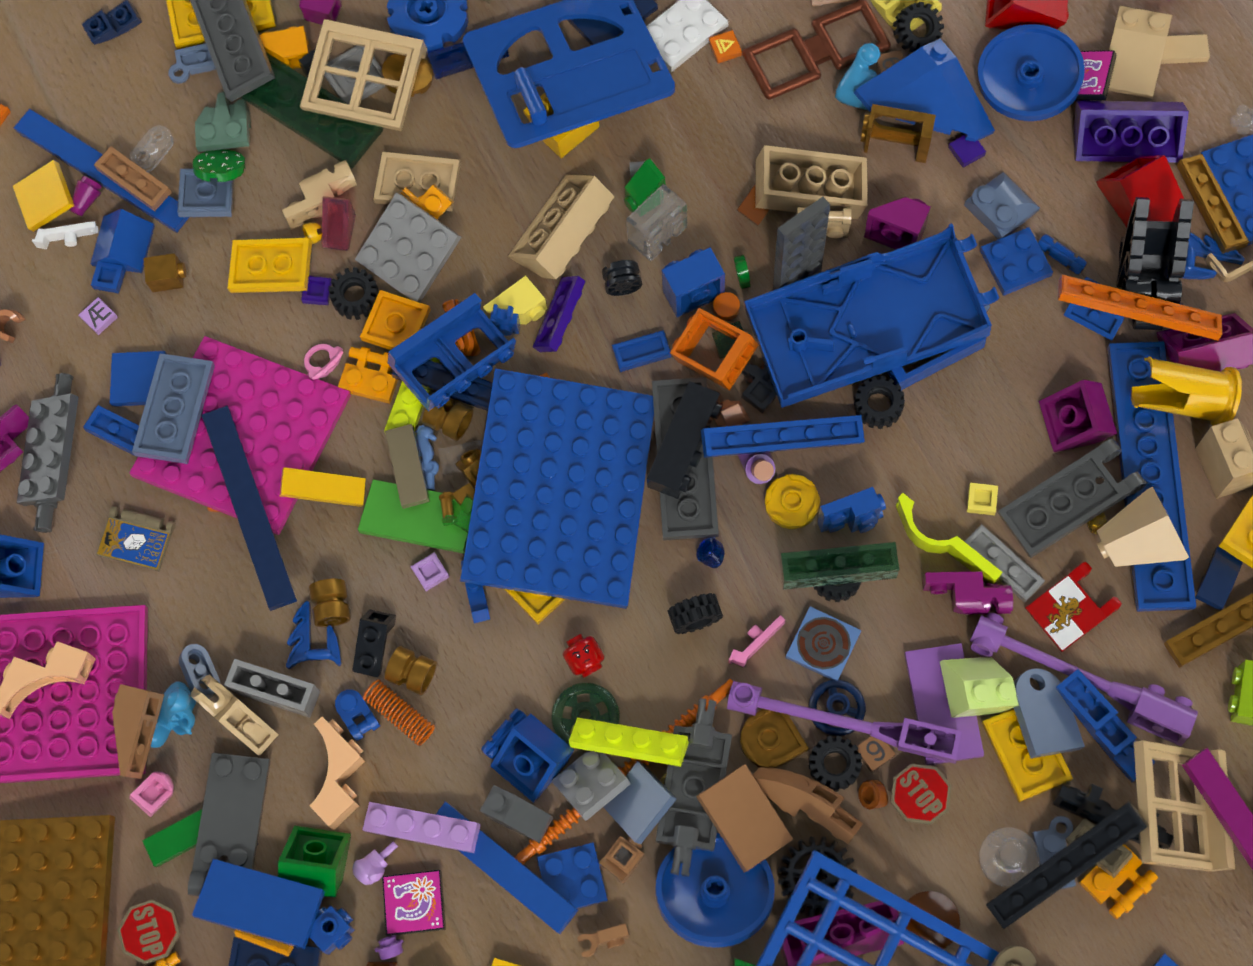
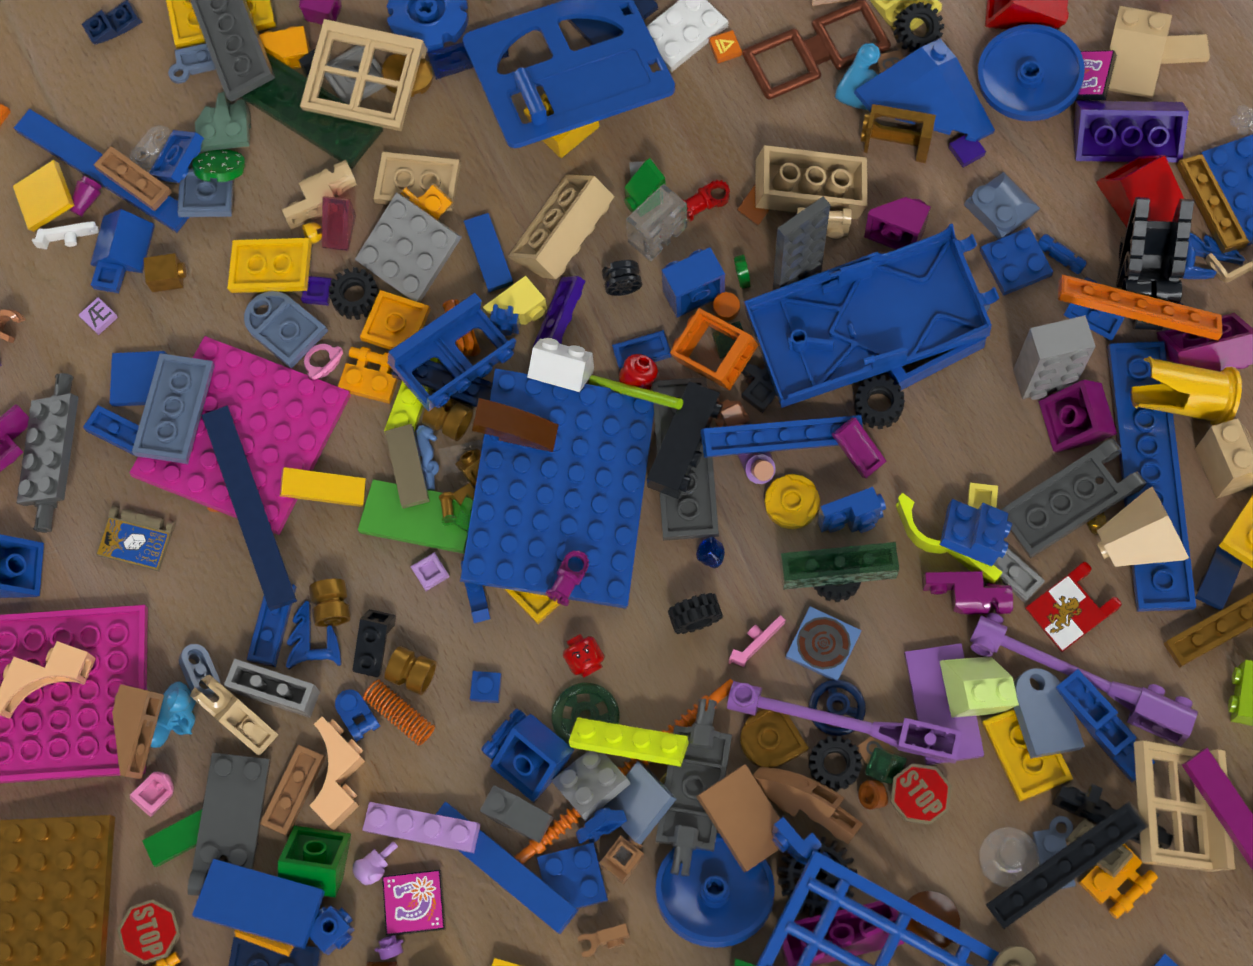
none -> blue plate [149,130,204,183]
none -> sand blue tile [244,291,328,369]
none -> blue tile [247,584,297,667]
none -> medium nougat plate [260,745,326,837]
none -> blue tile [464,213,514,293]
none -> blue plate [470,671,502,703]
none -> reddish brown slope [472,398,559,452]
none -> white slope [527,338,594,392]
none -> magenta connector [545,550,589,606]
none -> blue plate [576,808,627,844]
none -> lime bar [589,375,683,410]
none -> red head [619,354,658,390]
none -> red connector [678,180,730,222]
none -> blue slope [772,817,830,865]
none -> magenta tile [831,417,887,478]
none -> clear green slope [865,748,907,784]
none -> blue plate [940,499,1012,567]
none -> light grey brick [1013,316,1096,400]

